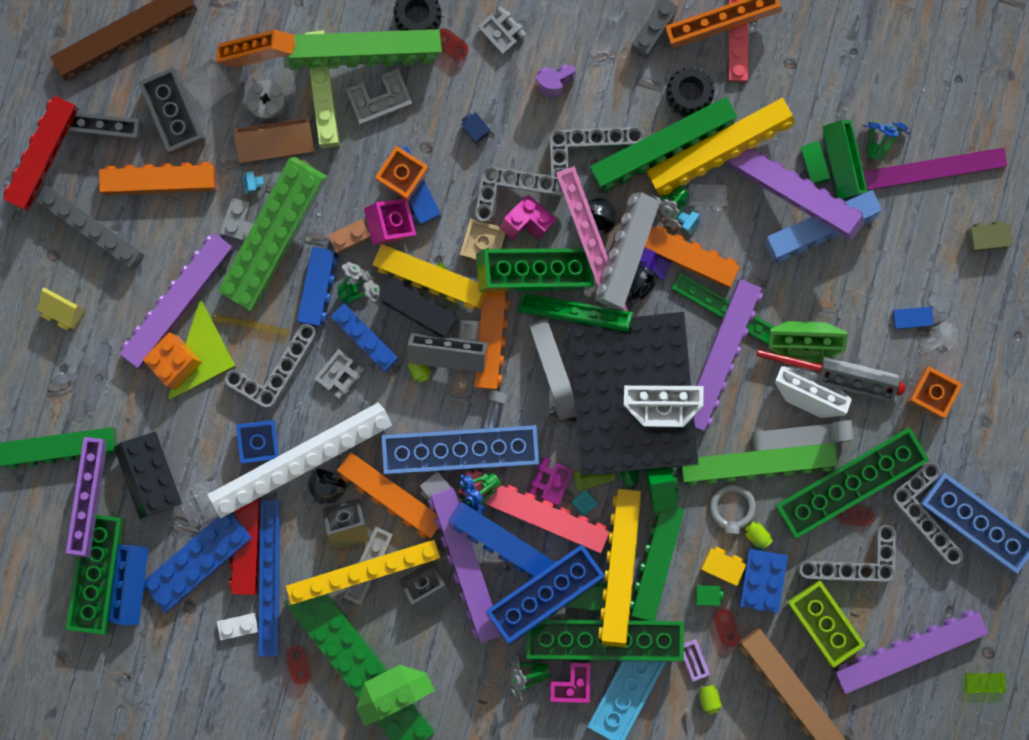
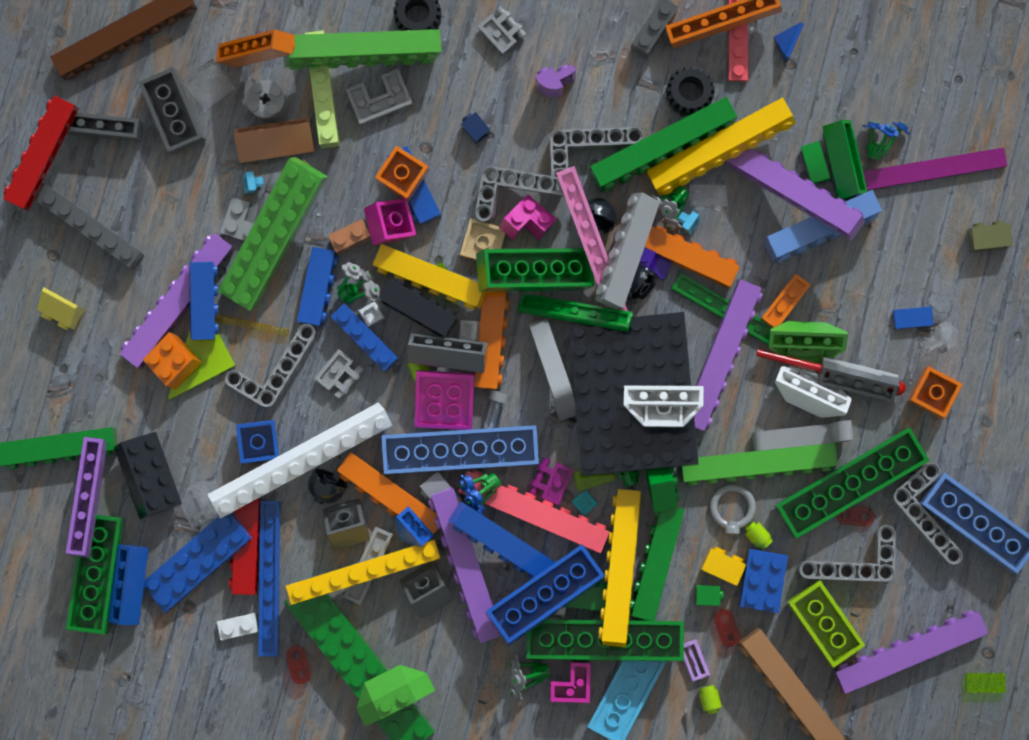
orange brick [99,162,217,195] -> none
clear red plate [440,28,469,60] -> none
none -> blue brick [189,261,218,340]
none -> white tile [359,302,384,328]
none -> blue slope [395,506,434,547]
none -> dark pink plate [414,370,474,430]
none -> orange plate [761,274,811,328]
none -> blue slope [774,22,804,62]

